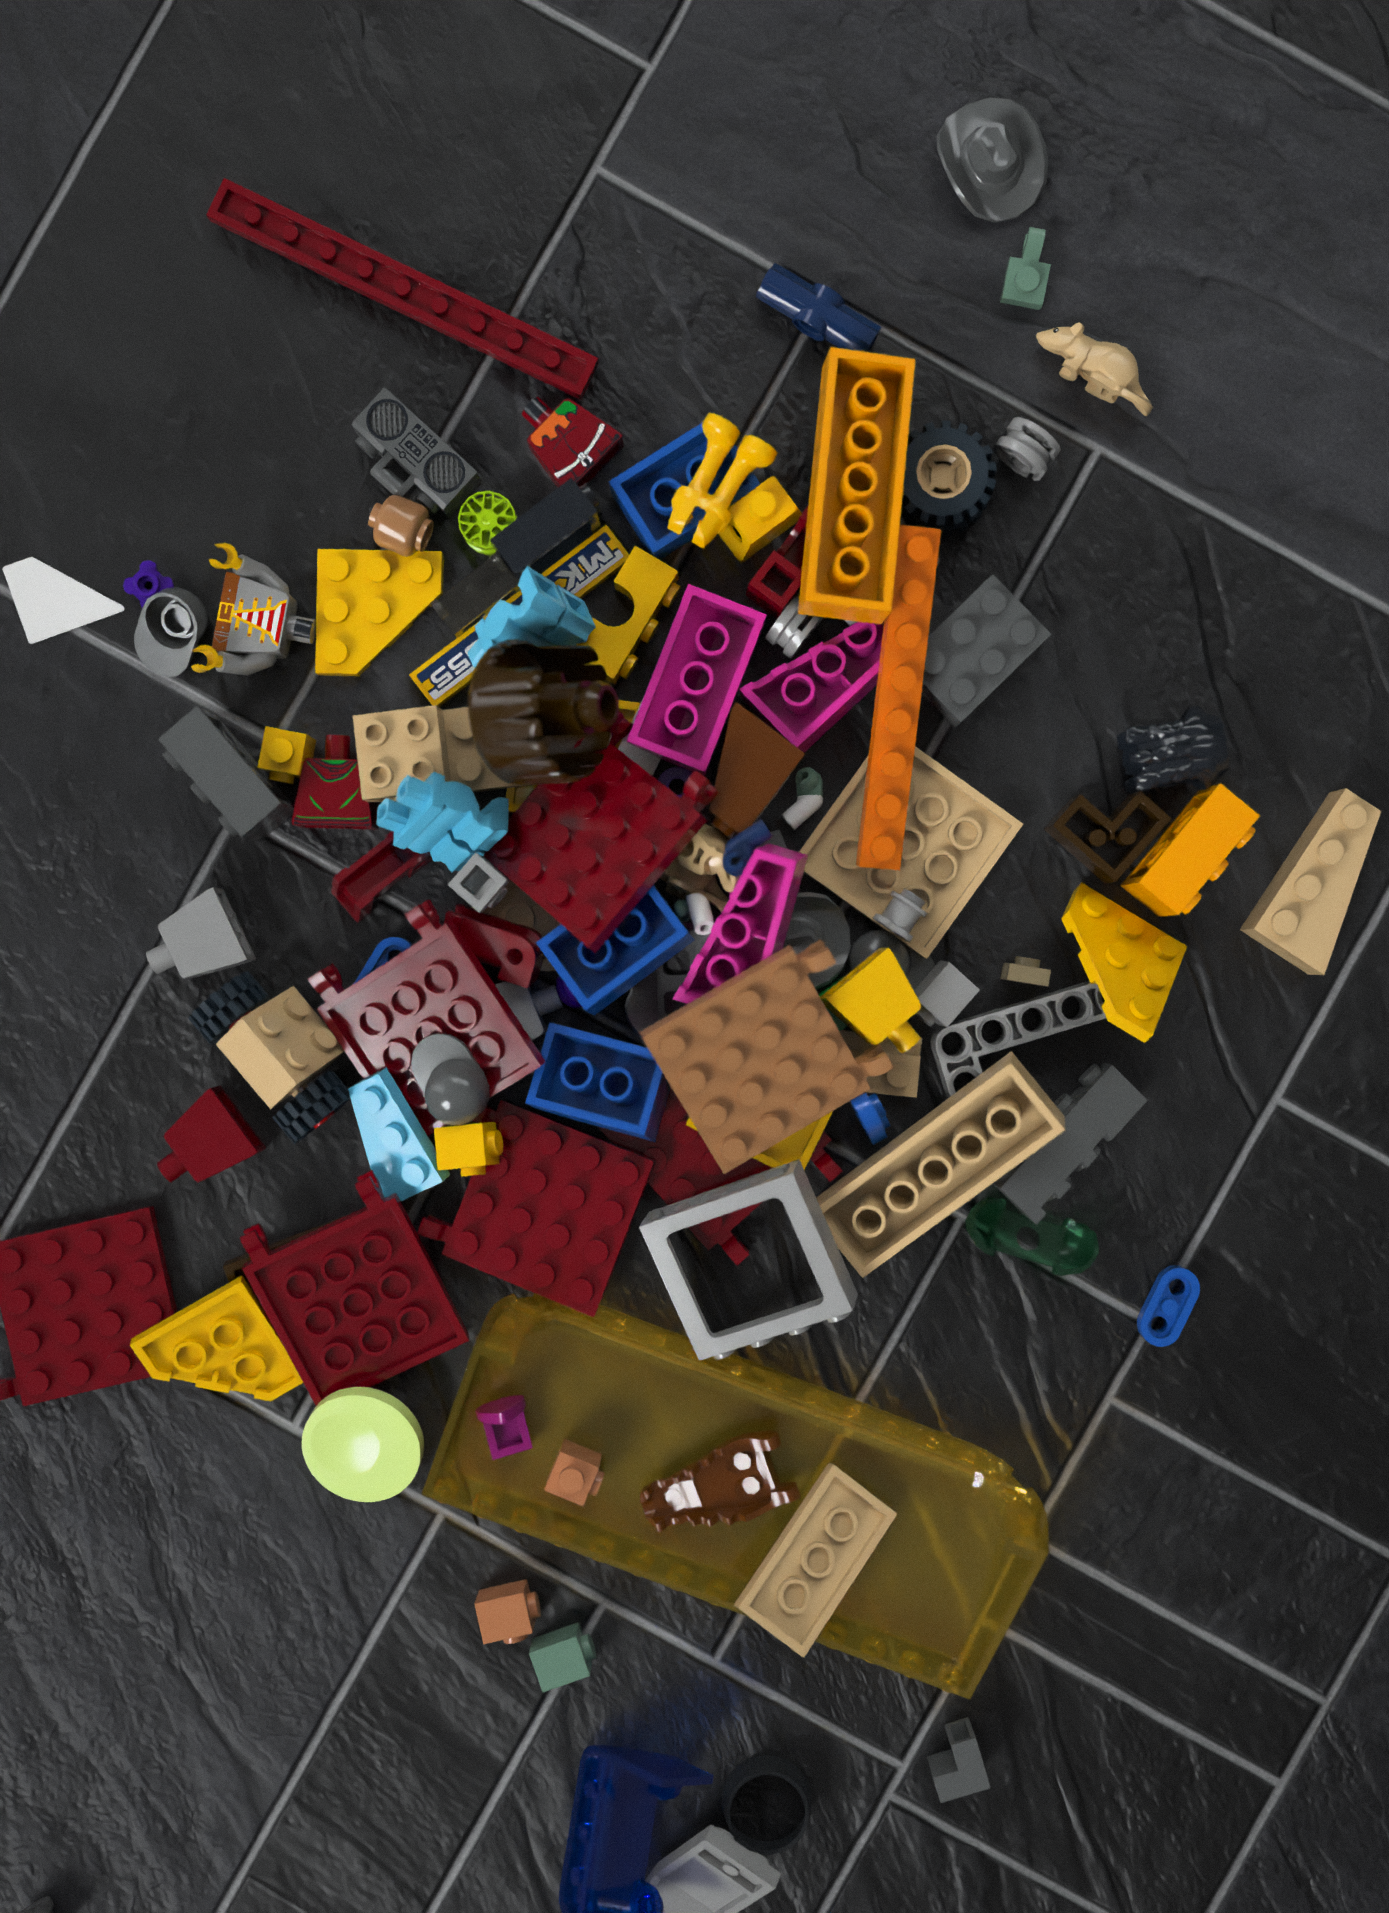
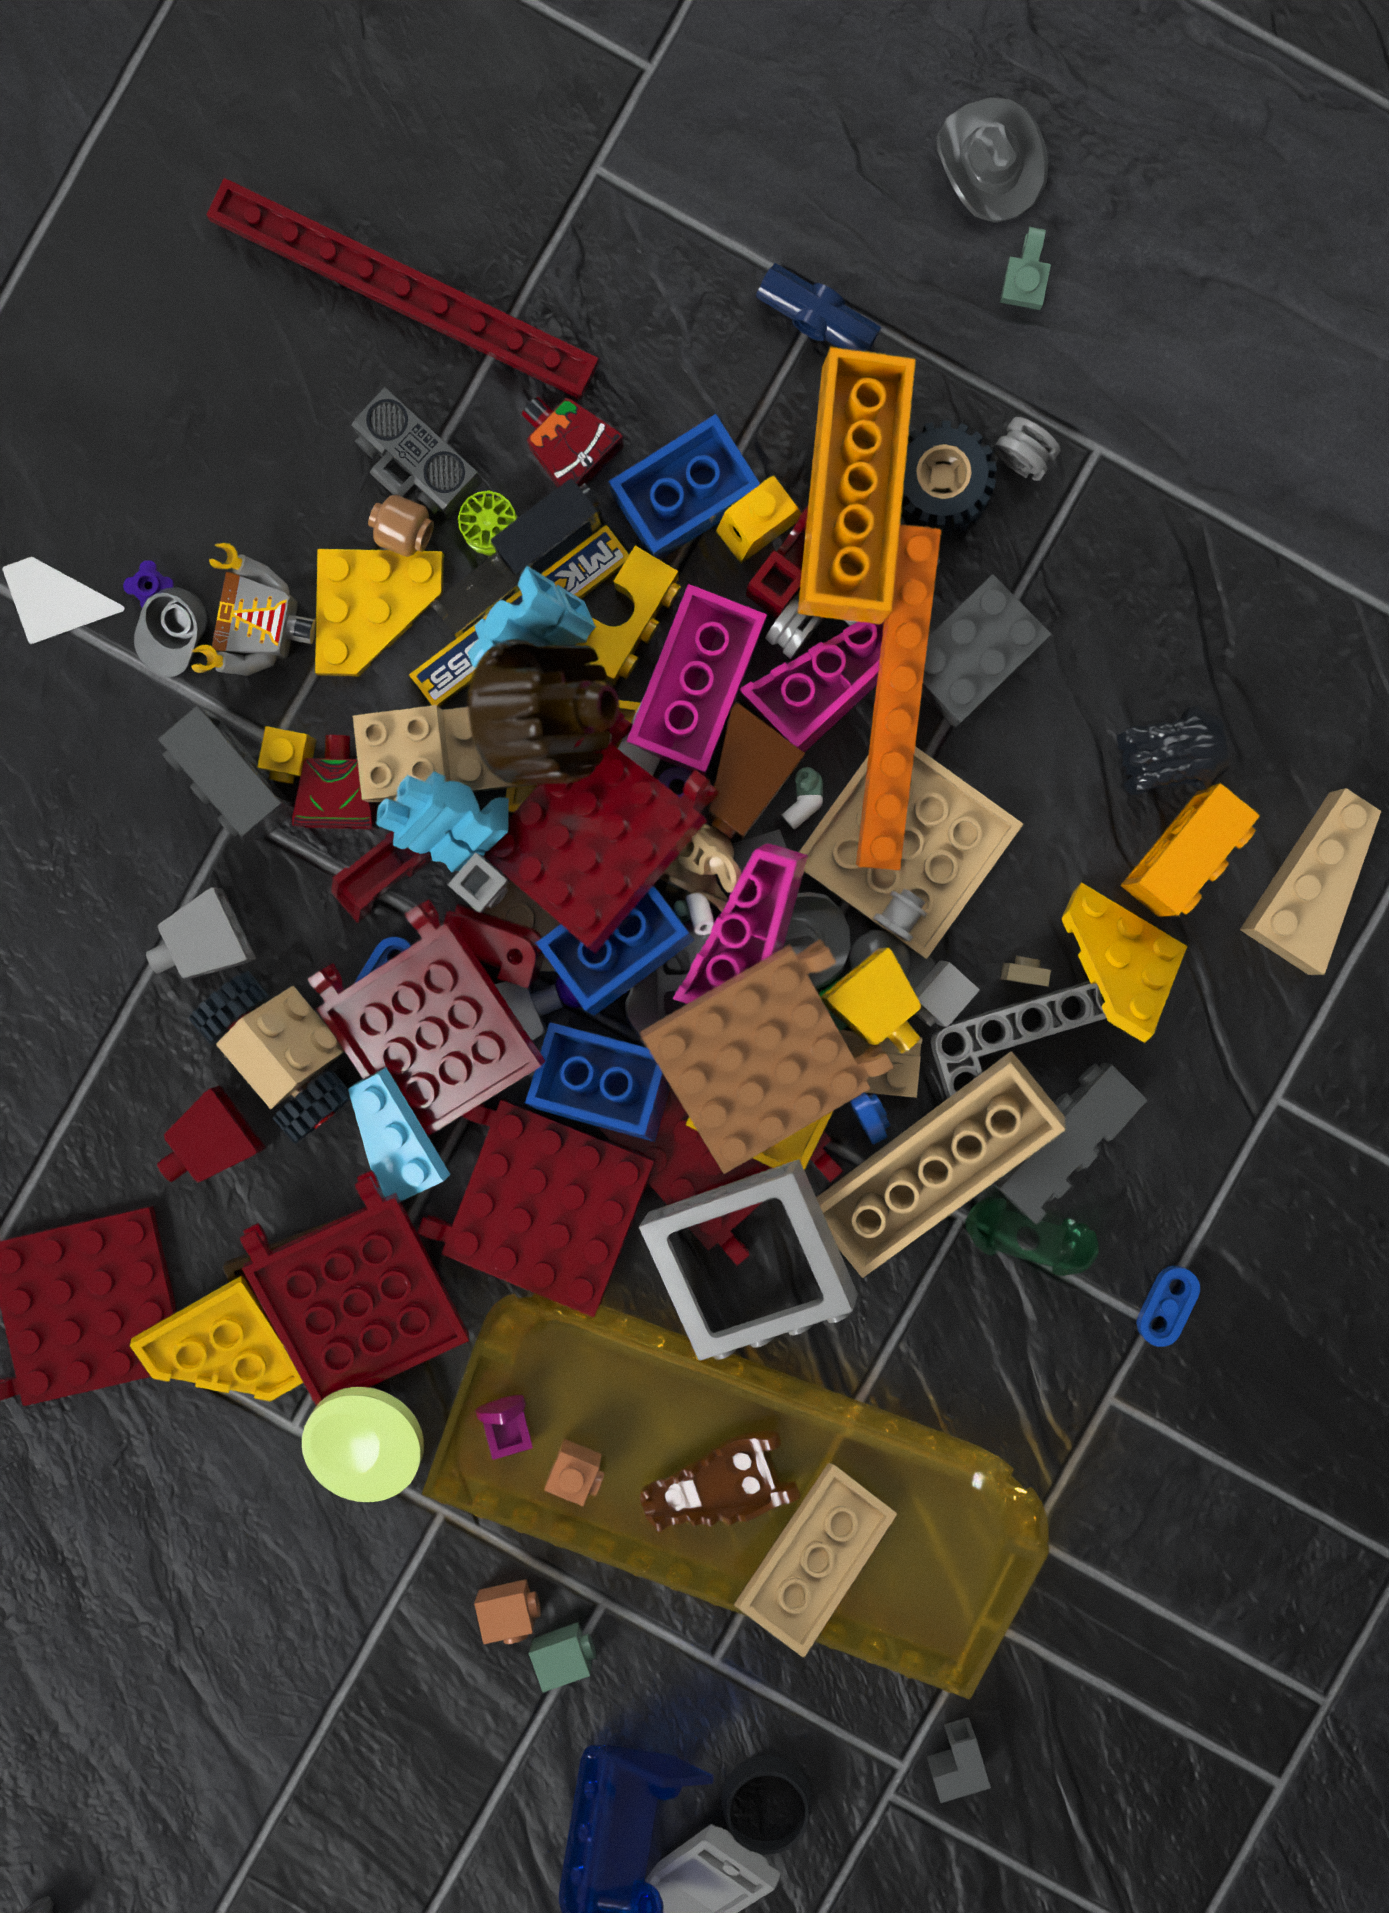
dark grey cap [411,1033,490,1125] -> none
yellow brick [434,1122,503,1177] -> none
yellow piece [668,413,777,549] -> none
dark blue arm [722,819,773,876] -> none
tan animal [1036,323,1153,417] -> none
dark brown brick [1044,791,1172,884] -> none

